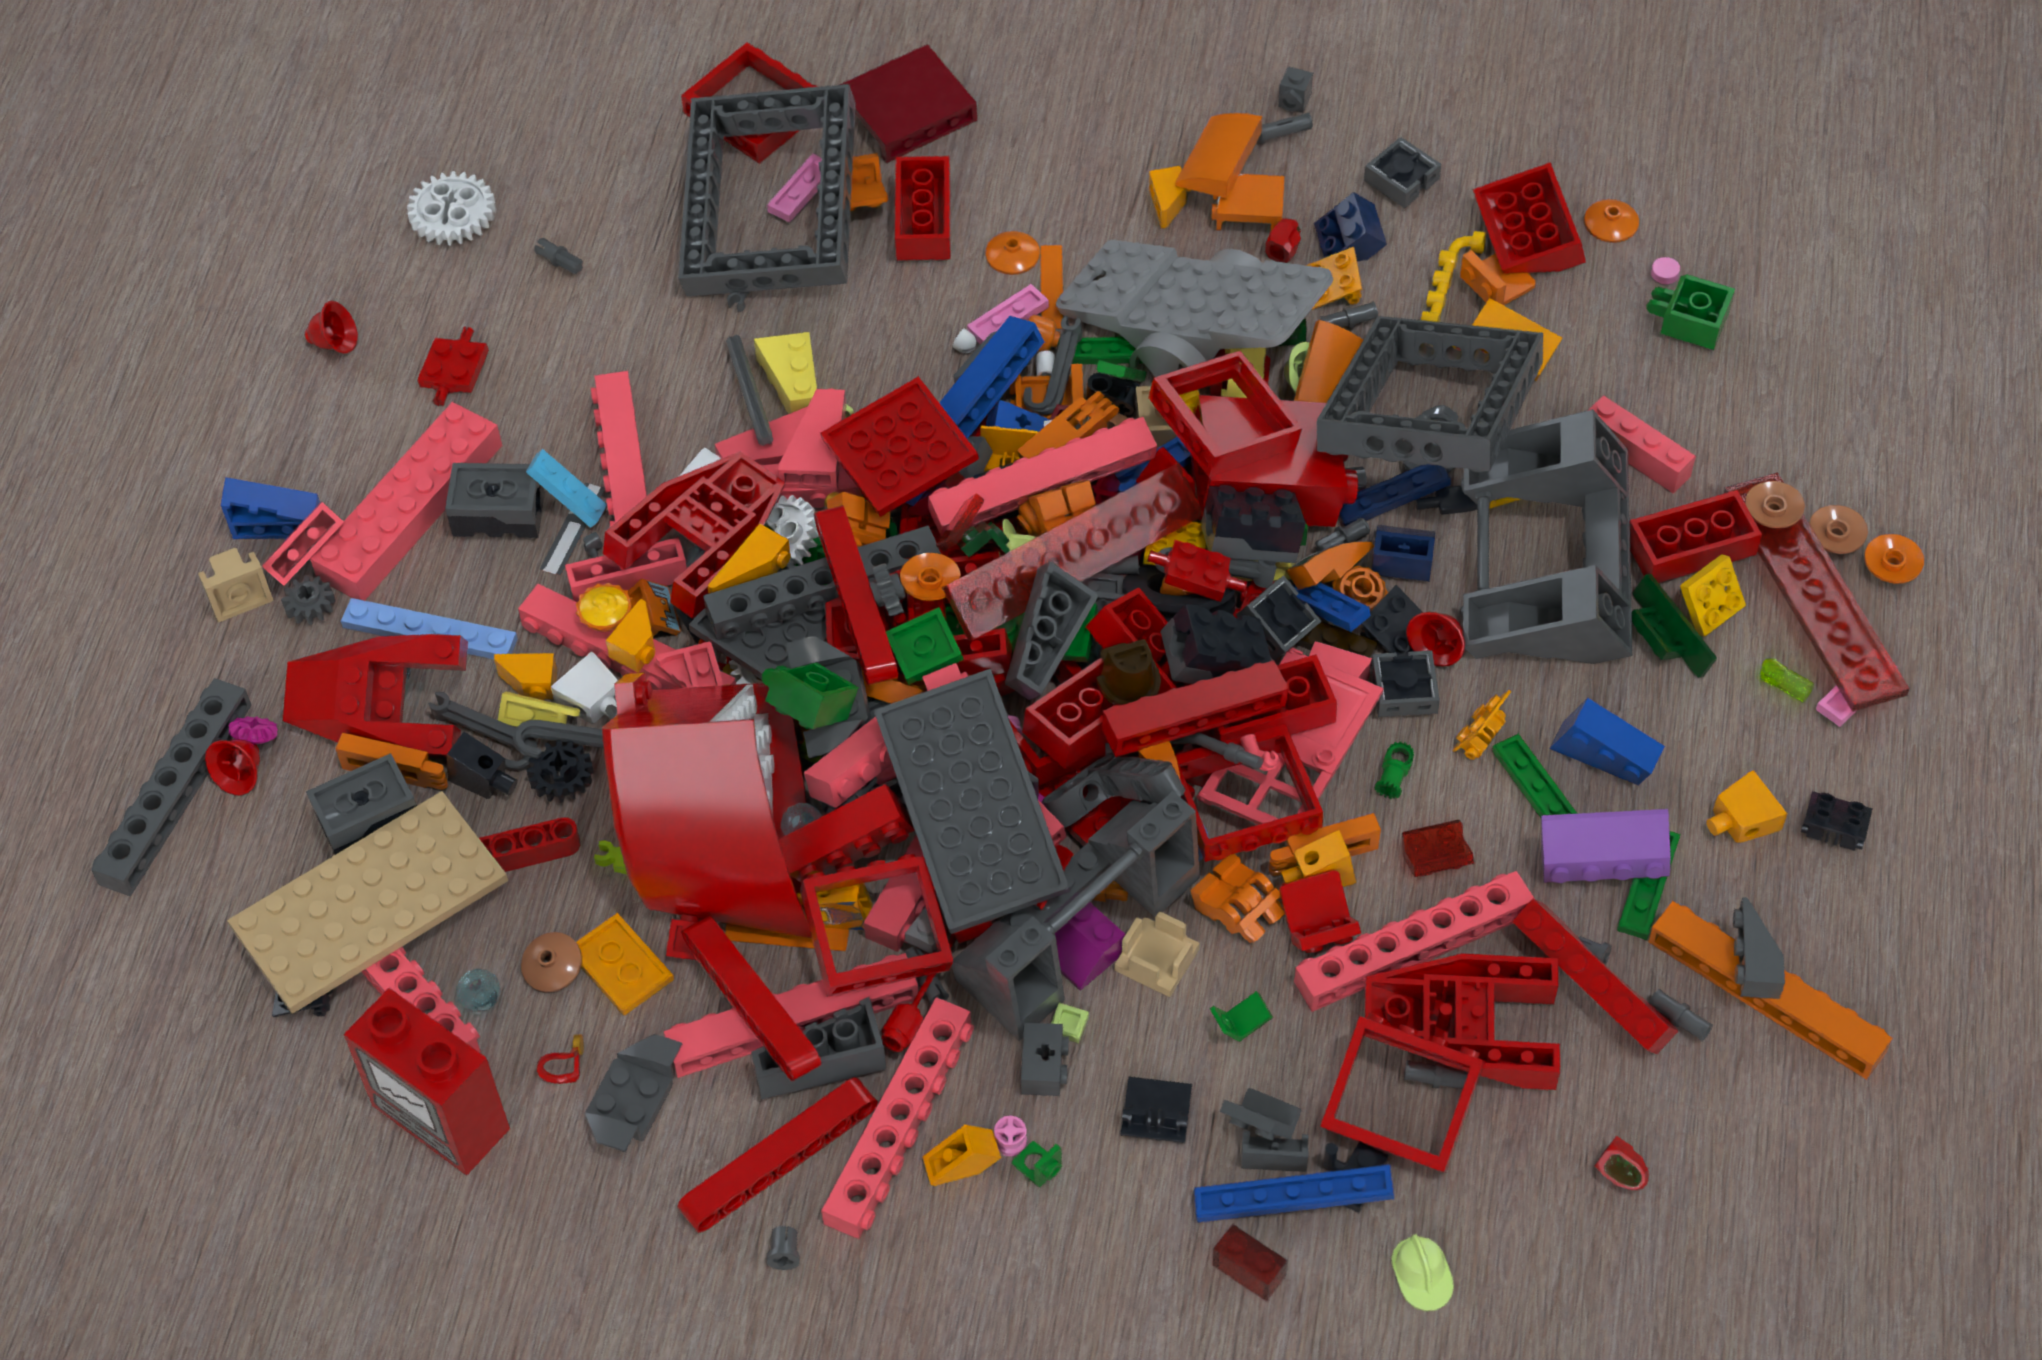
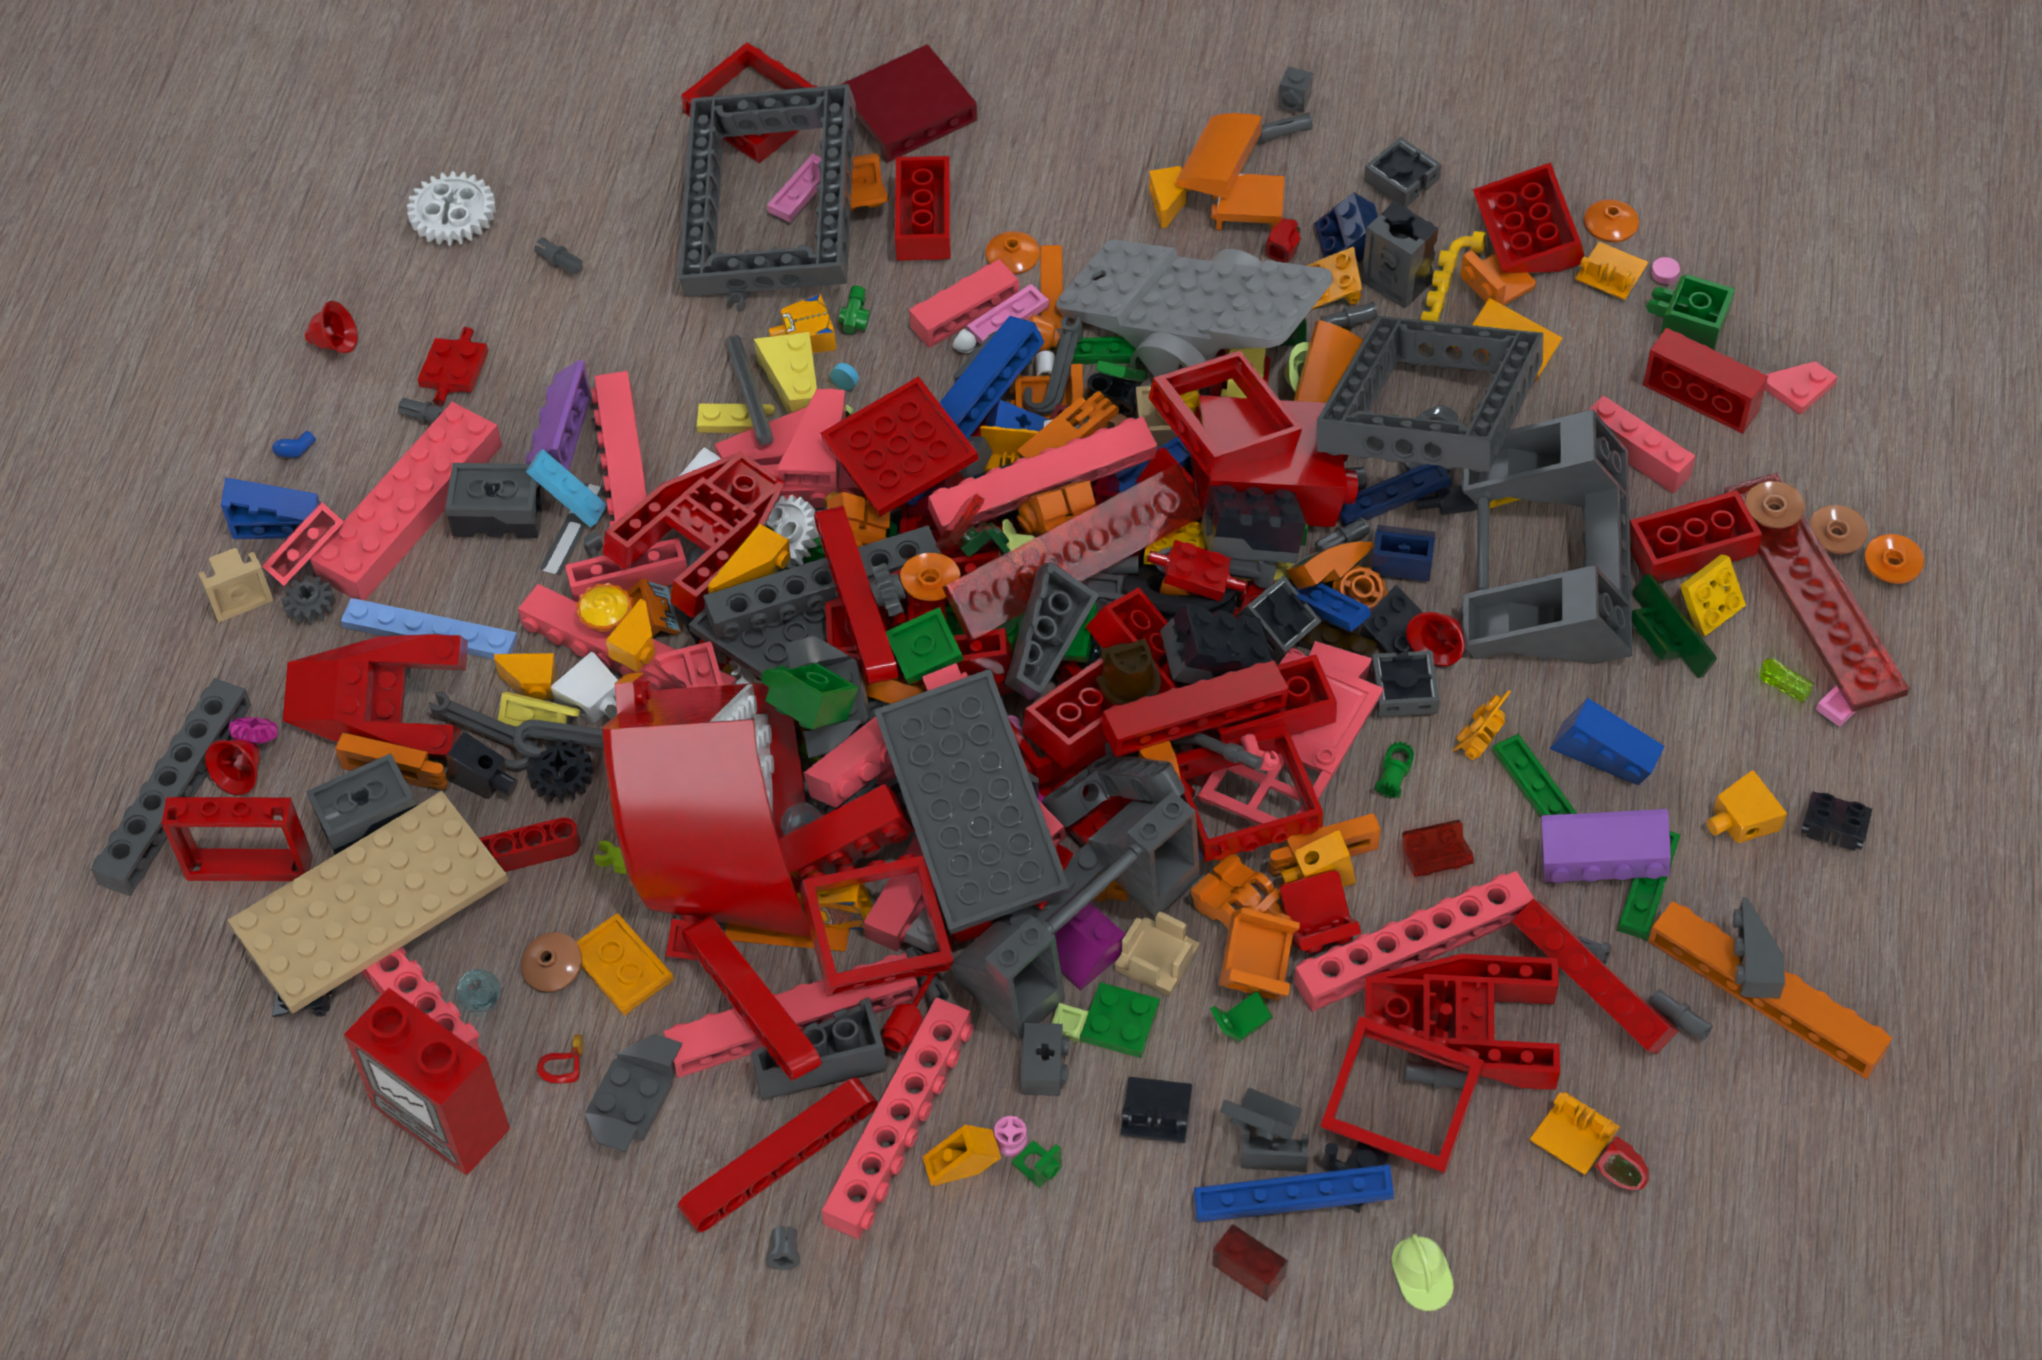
none -> red window [161,797,313,881]
none -> blue arm [272,430,316,458]
none -> dark grey axle [398,398,445,423]
none -> medium lavender slope [525,360,591,471]
none -> light yellow hinge [697,403,775,433]
none -> light orange torso [768,293,837,353]
none -> medium azure tile [830,363,859,391]
none -> green plate [839,285,870,334]
none -> coral brick [909,259,1019,348]
none -> green plate [1081,982,1160,1058]
none -> orange panel [1219,905,1300,1001]
none -> dark grey piece [1362,201,1439,309]
none -> light orange hinge [1530,1092,1620,1175]
none -> light orange hinge [1575,242,1649,300]
none -> red brick [1643,328,1768,434]
none -> coral wing [1765,361,1838,415]

